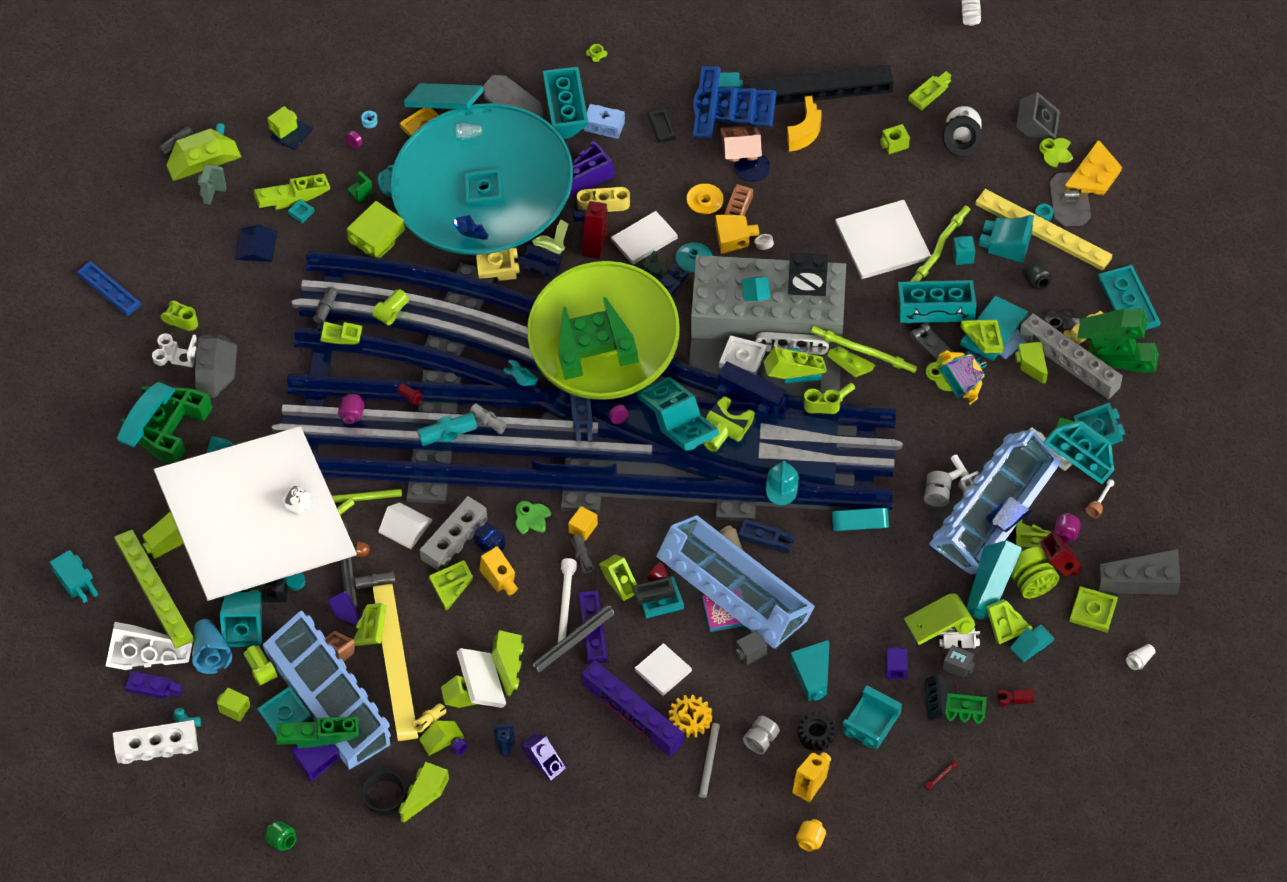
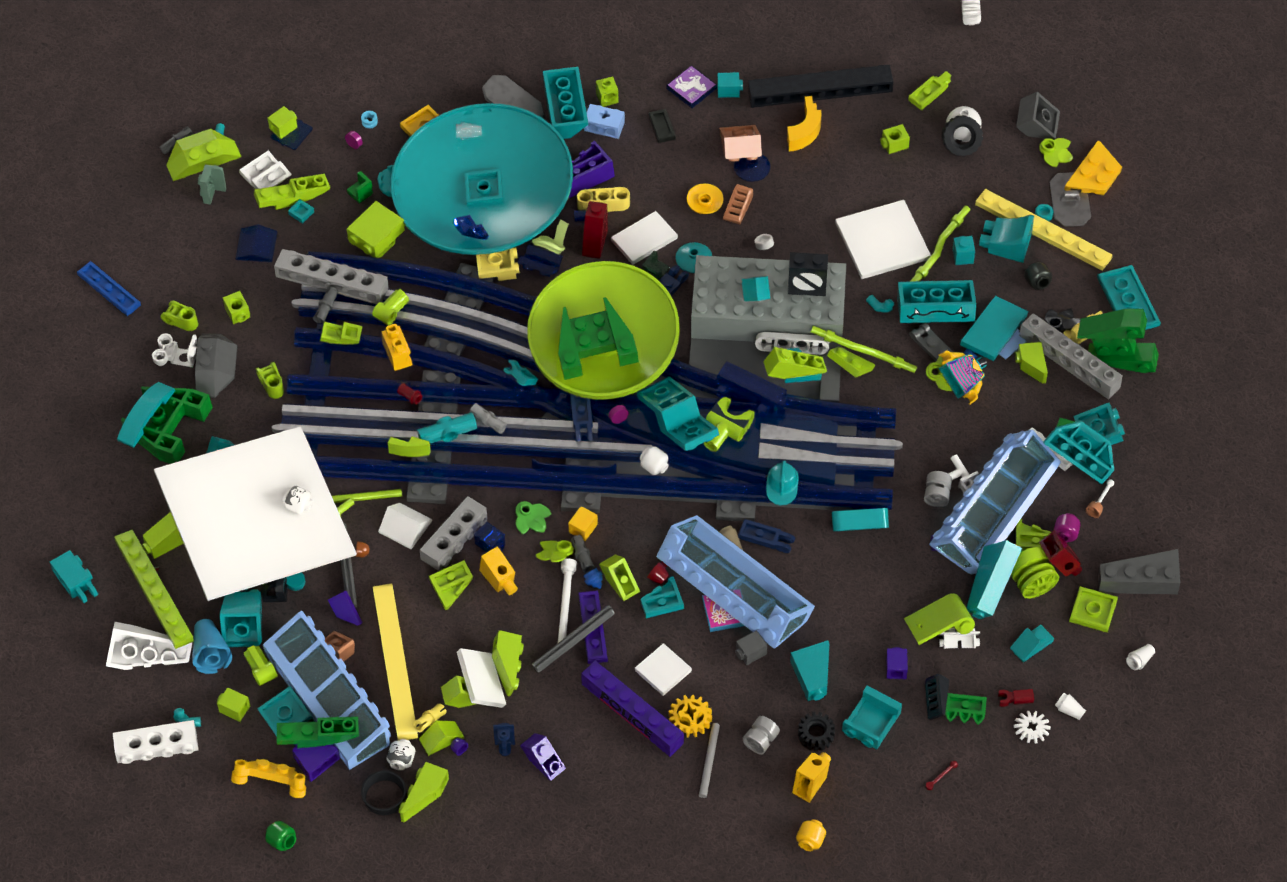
dark purple hinge [125,671,183,699] -> none
magenta head [338,394,365,424] -> none
lime wing [351,603,387,646] -> none
dark grey pin [354,571,395,590] -> none
teal tile [404,83,483,110] -> none
lime plate [586,44,607,62] -> none
pearl dark grey tile [632,577,676,605] -> none
blue slope [693,66,776,138] -> none
yellow torso [715,215,759,254] -> none
white plate [719,335,767,377] -> none
lime beam [804,383,855,414] -> none
dark grey brick [943,645,976,679] -> none
lime wing [961,320,1004,353] -> none
clear blue piece [985,497,1031,533] -> none
lime wing [986,599,1033,644] -> none
none -> lime brick [223,291,250,324]
none -> yellow plate [231,759,306,798]
none -> white slope [239,150,291,189]
none -> lime piece [256,362,284,399]
none -> light grey brick [274,249,389,304]
none -> yellow hips [381,324,412,371]
none -> white head [387,739,416,771]
none -> lime slope [388,436,431,457]
none -> lime plate [536,540,574,562]
none -> blue plate [584,568,603,589]
none -> lime brick [596,76,619,107]
none -> white head [639,446,669,475]
none -> tile [666,65,717,108]
none -> teal arm [866,295,894,313]
none -> white gear [1014,711,1050,743]
none -> white cone [1055,693,1086,720]

